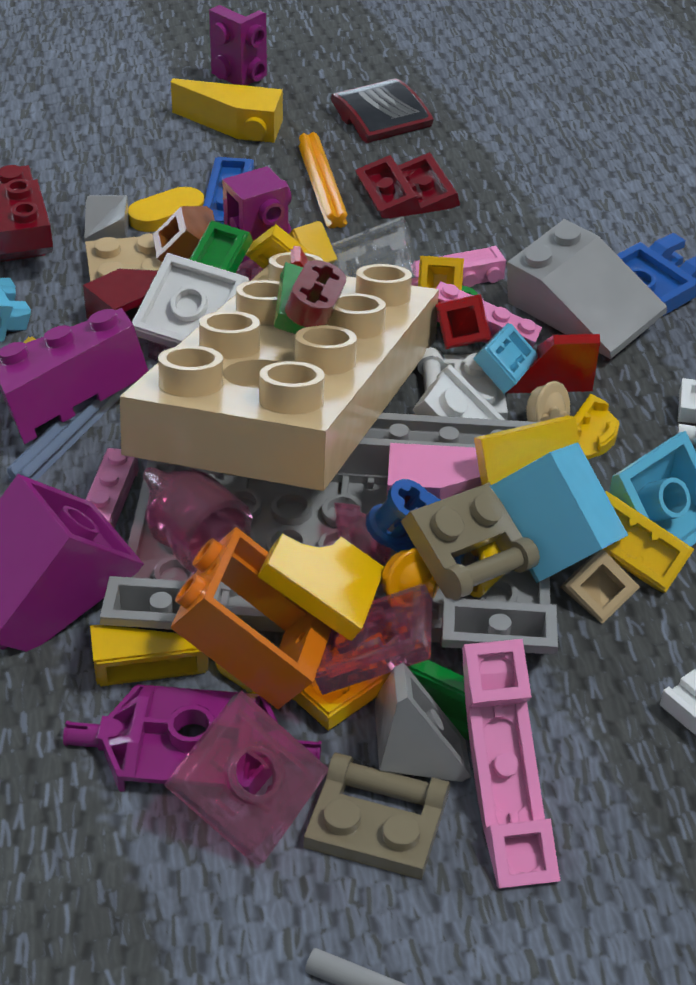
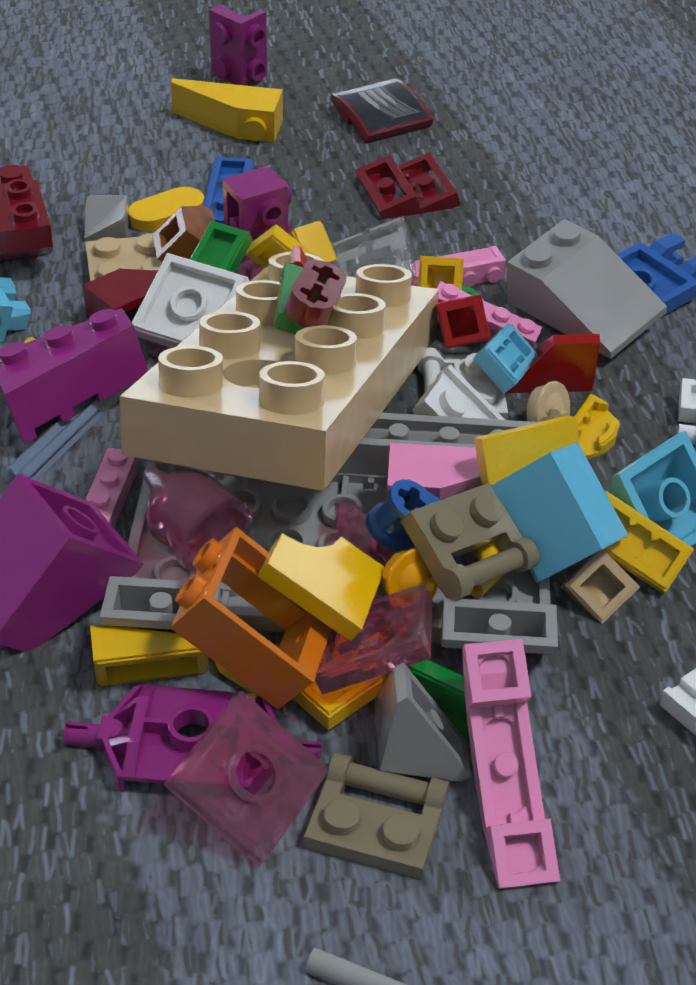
light orange axle [299,132,348,228] -> none

